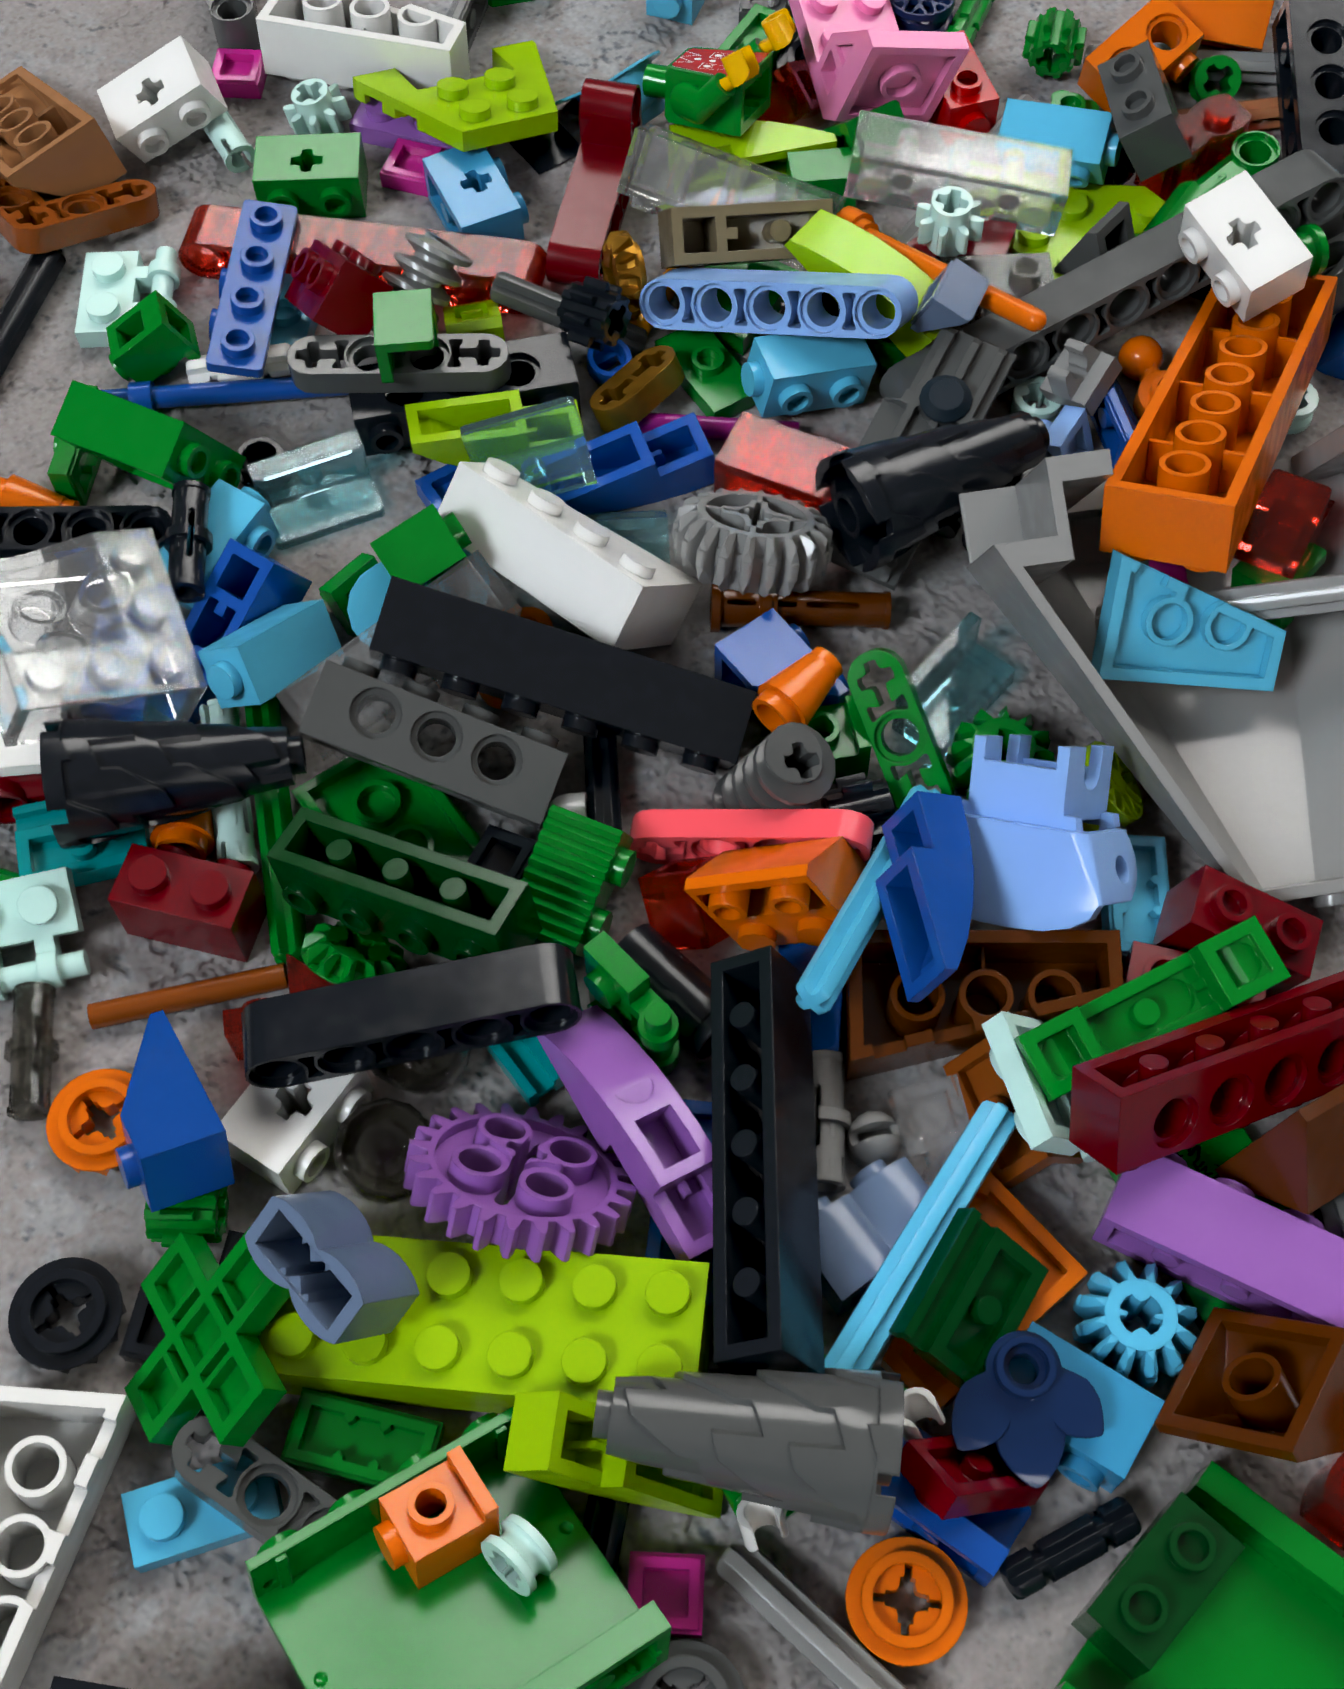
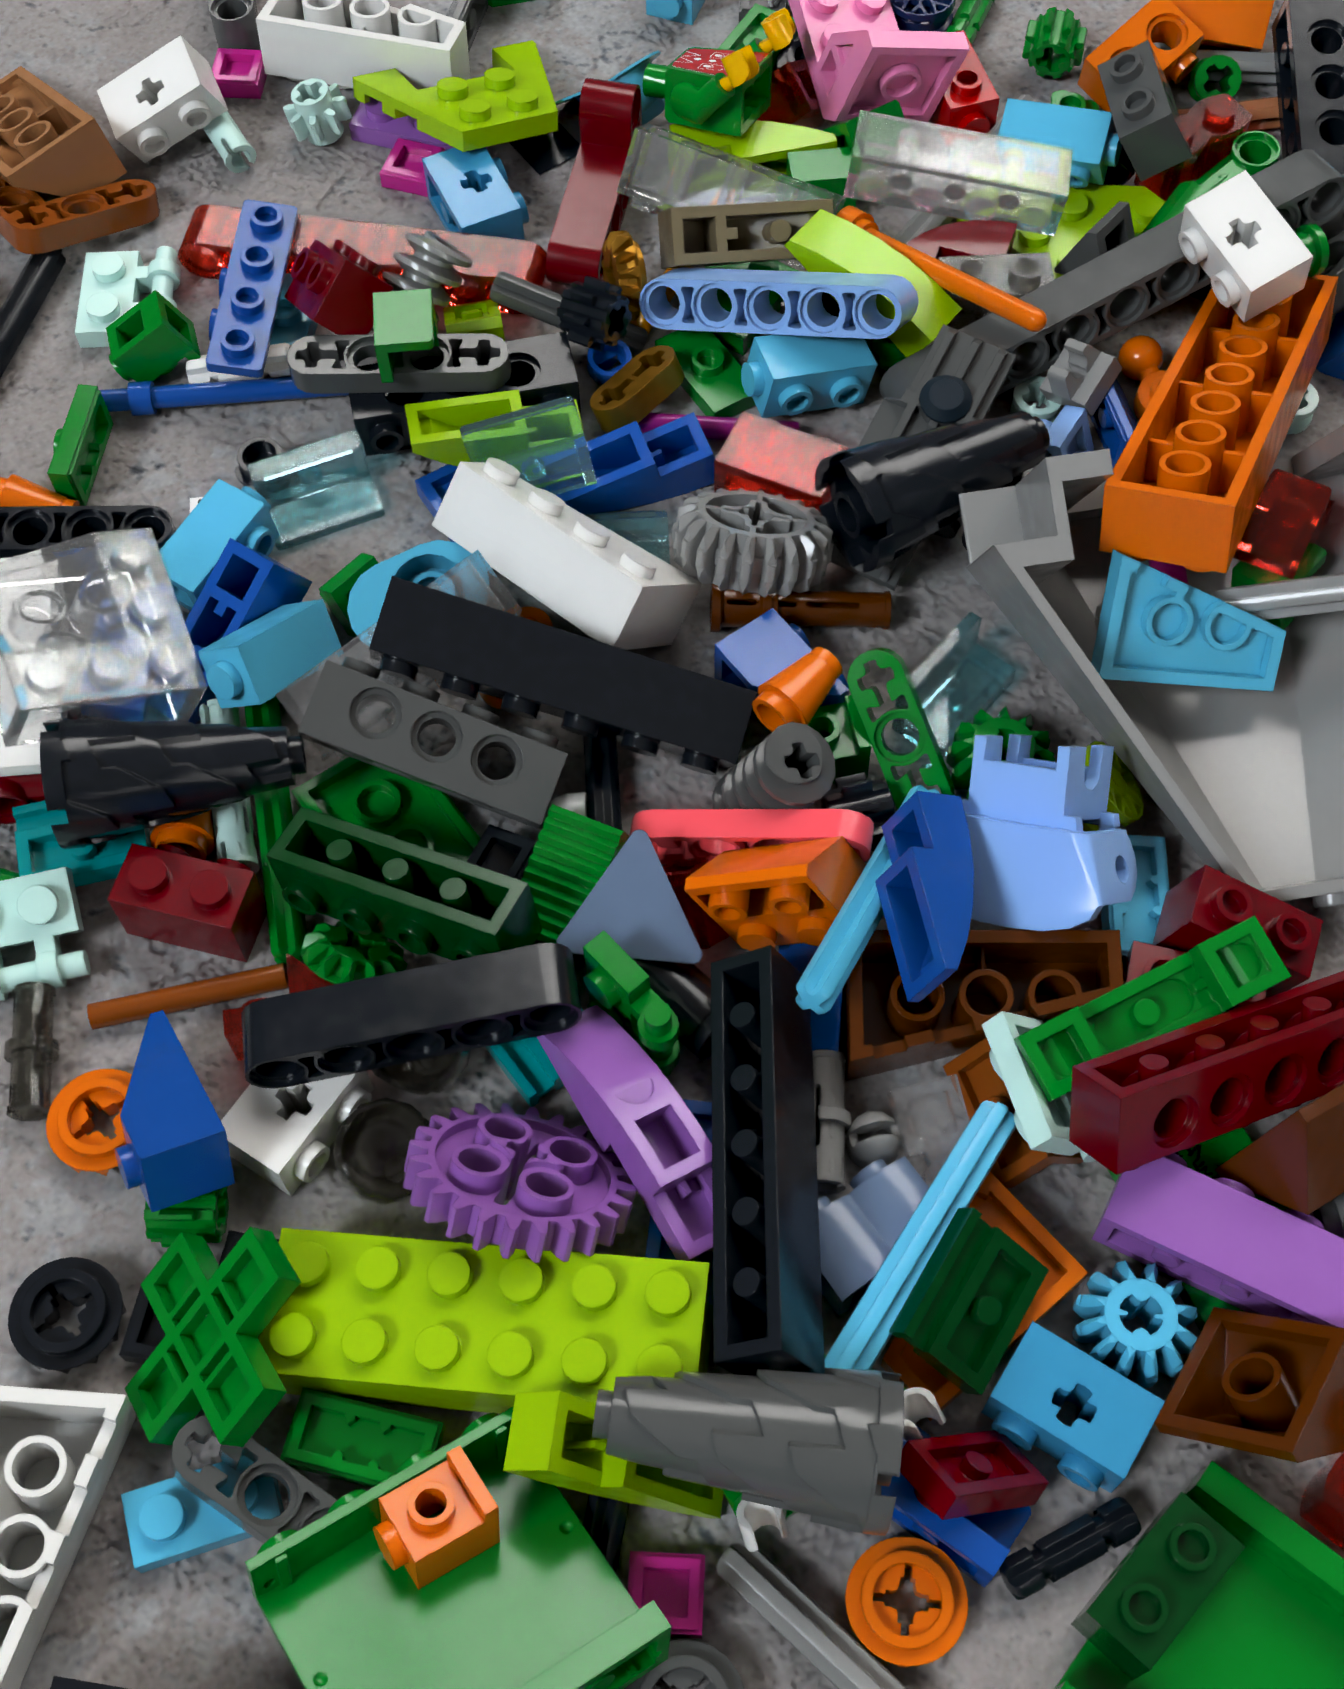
green window [50,380,246,490] -> none
black pin [163,480,213,603] -> none
sand blue brick [244,1190,419,1344] -> none
green brick [252,132,368,220] -> none
green brick [370,503,472,588] -> none
light aqua bush [481,1514,558,1597] -> none
sand blue slope [910,258,989,333] -> none
light aqua gear [915,186,985,258] -> none
dark blue plate [951,1331,1104,1489] -> none
none -> sand blue piece [556,830,703,965]

